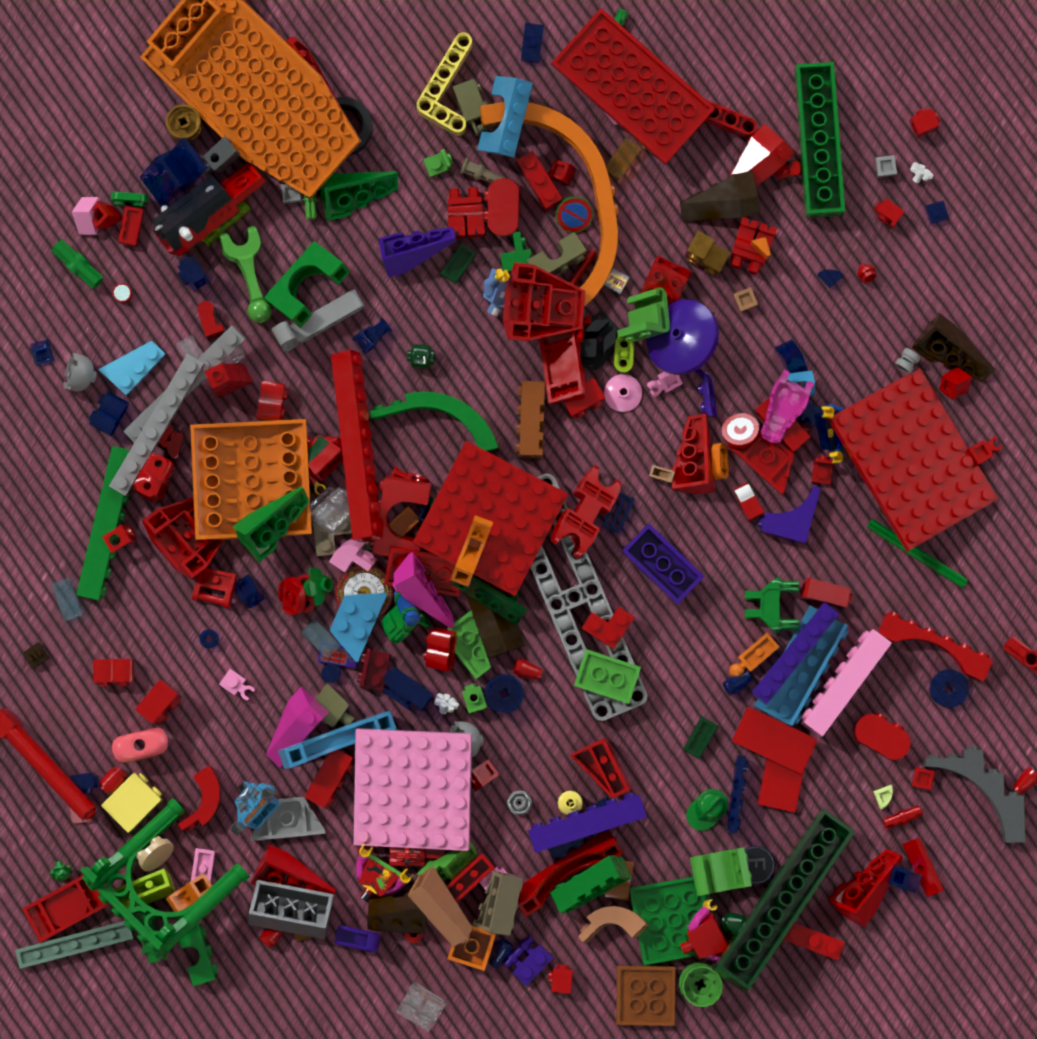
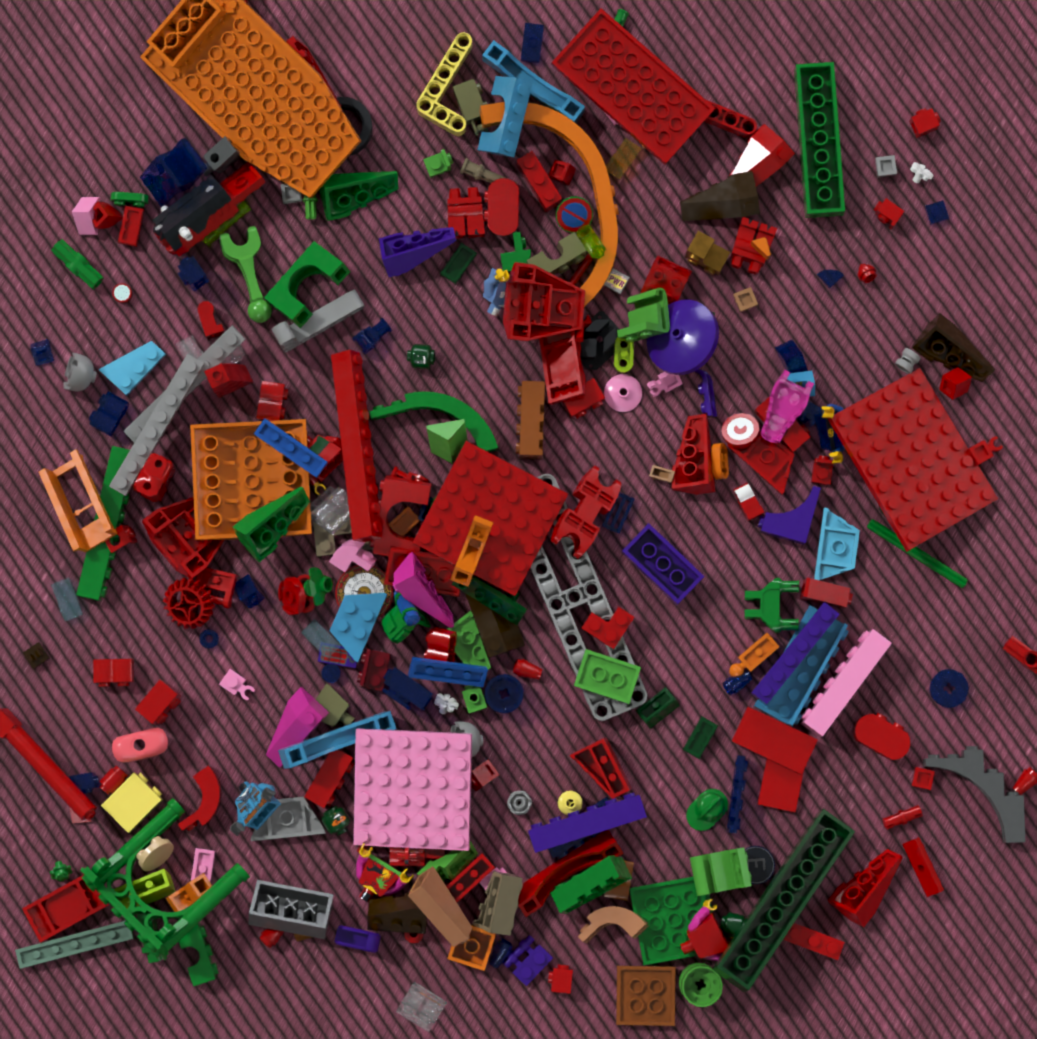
red animal [157,425,184,459] -> none
pearl gold wheel [166,104,203,144] -> none
red wedge [250,845,336,894] -> none
red piece [775,160,802,180] -> none
yellowish green tile [873,784,893,810] -> none
red arch [877,612,993,682] -> none
clear blue brick [888,865,922,893] -> none
none -> orange piece [38,449,117,552]
none -> red gear [163,577,215,629]
none -> blue plate [254,418,328,478]
none -> dark green head [322,806,350,836]
none -> blue plate [408,657,488,687]
none -> bright green slope [426,419,468,464]
none -> dark azure arch [482,40,585,123]
none -> clear neon green piece [576,225,606,259]
none -> dark green slope [635,687,680,729]
none -> medium azure wing [814,508,860,580]

